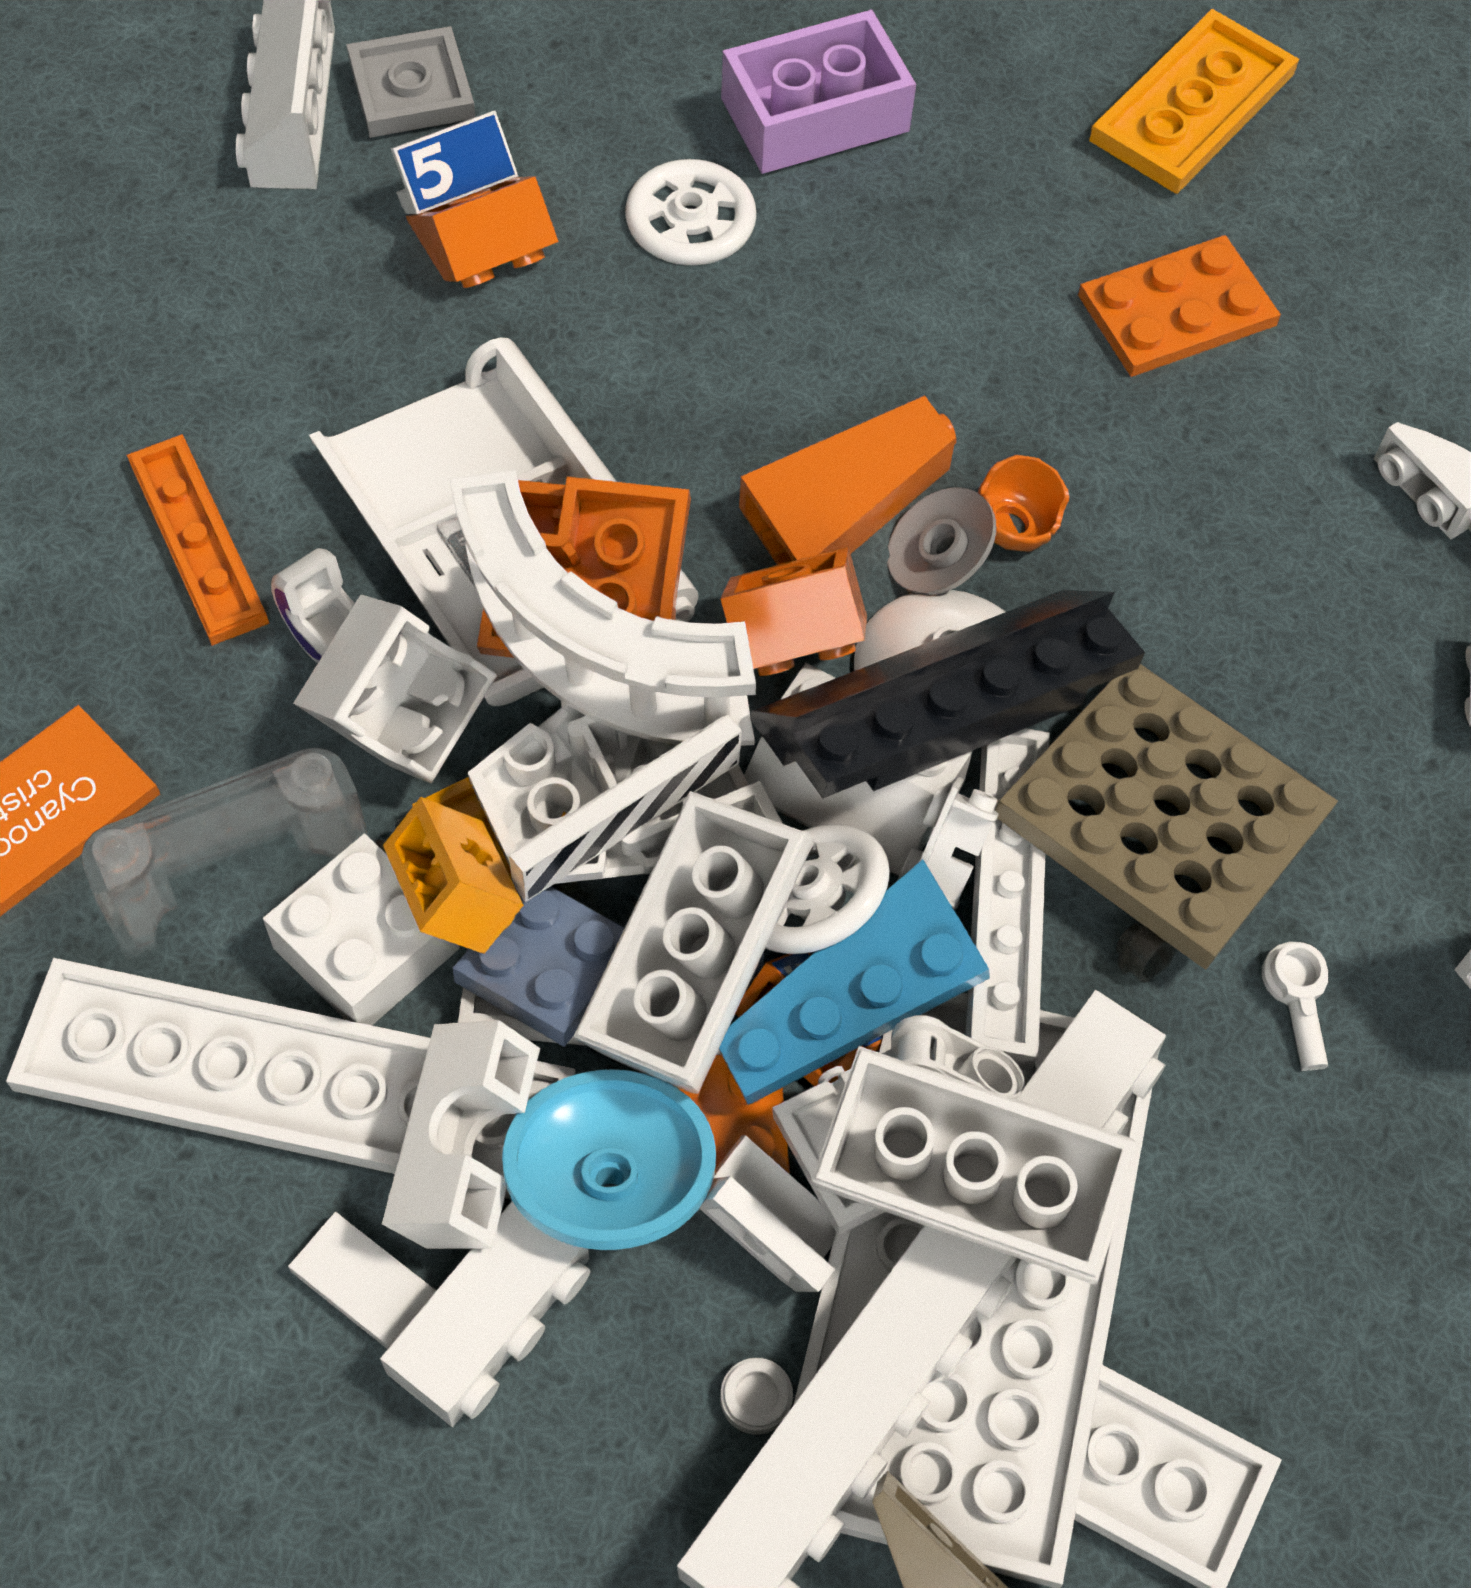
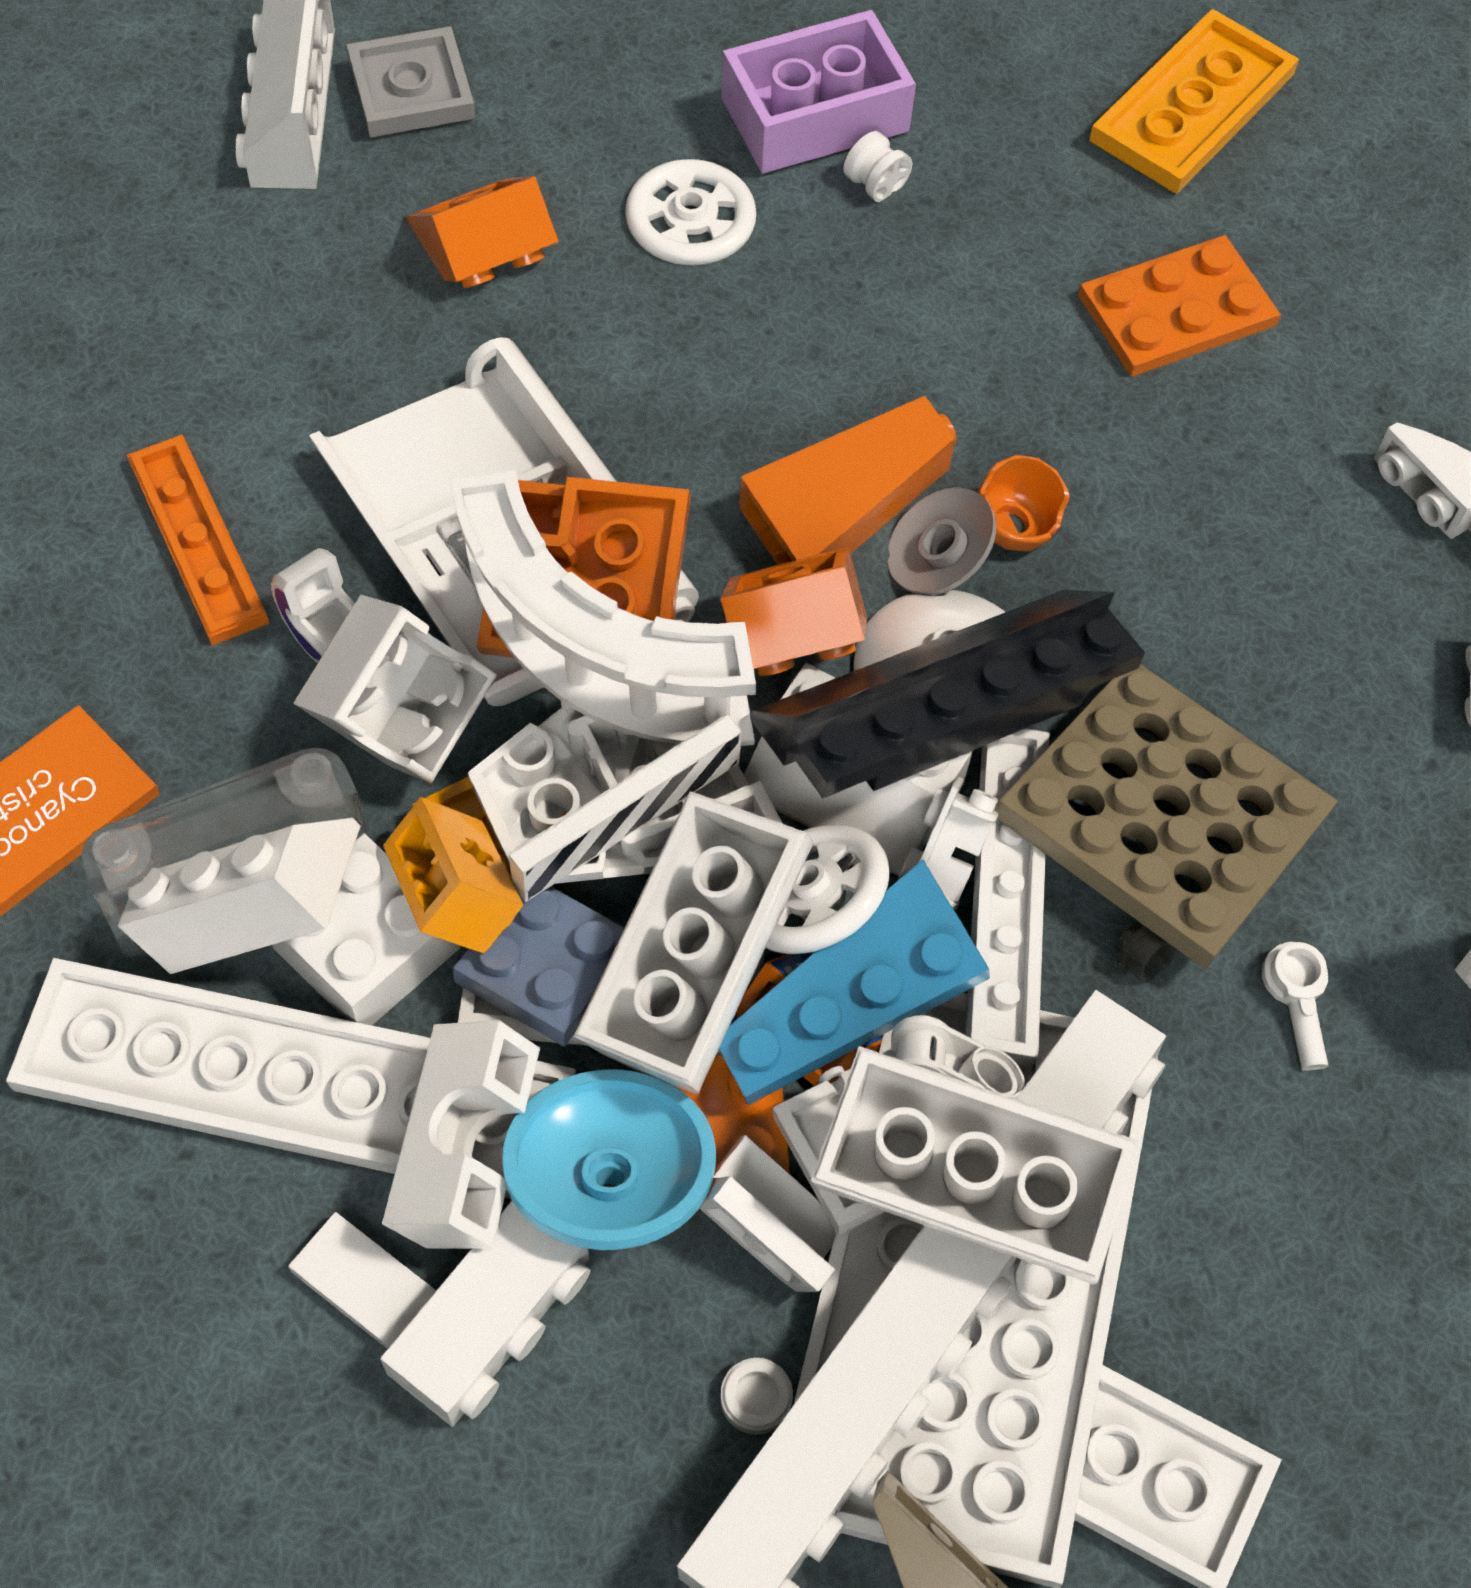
blue panel [391,111,518,215] -> none
none -> white slope [117,818,360,974]
none -> white wheel [843,131,913,202]

